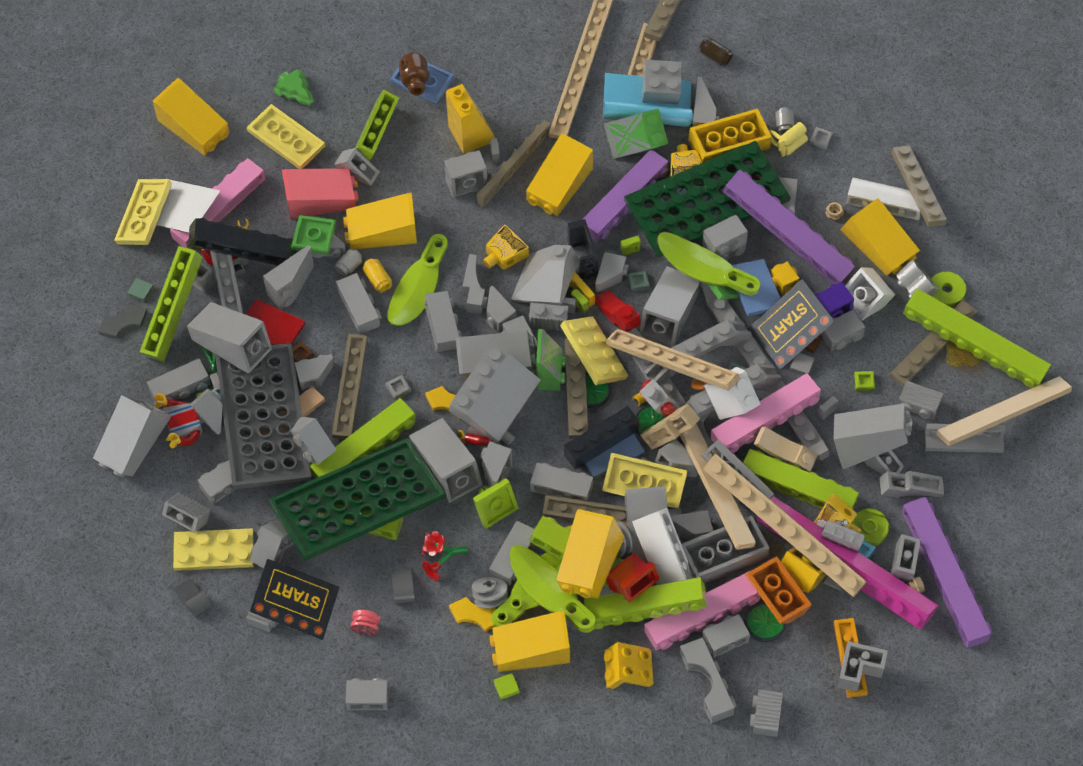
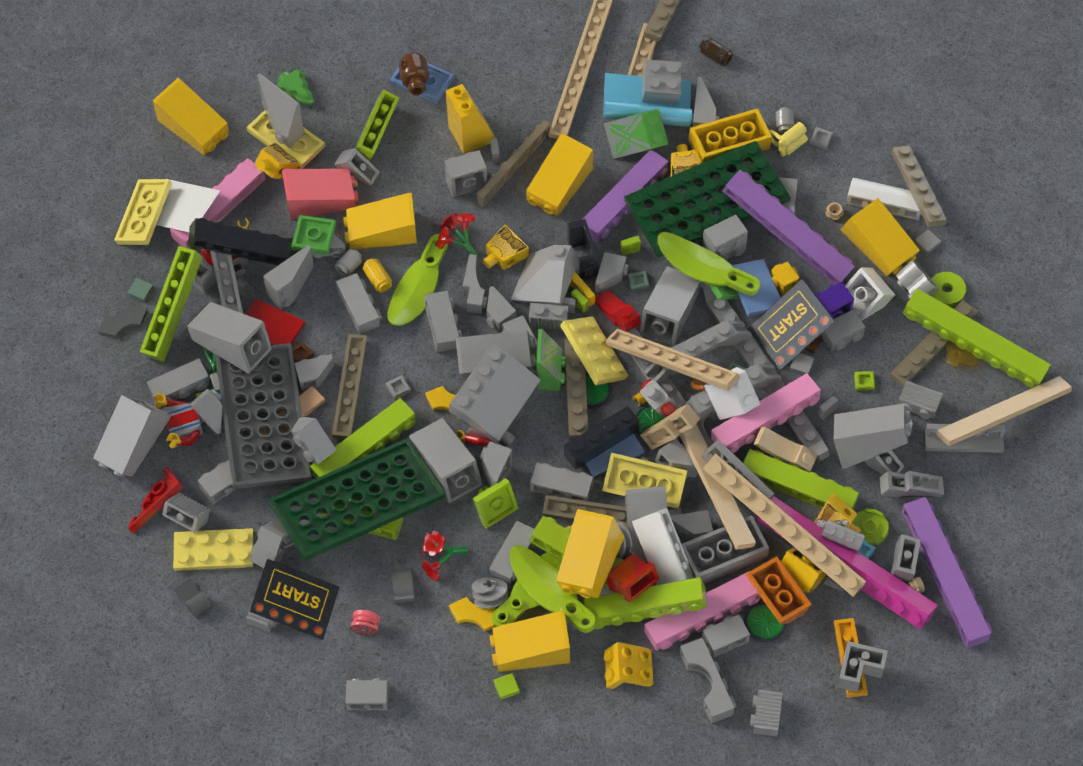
none -> red wing [127,466,184,533]
none -> yellow torso [255,142,300,179]
none -> light grey slope [257,73,304,148]
none -> red plant [437,213,479,256]
none -> light grey tile [914,229,941,255]

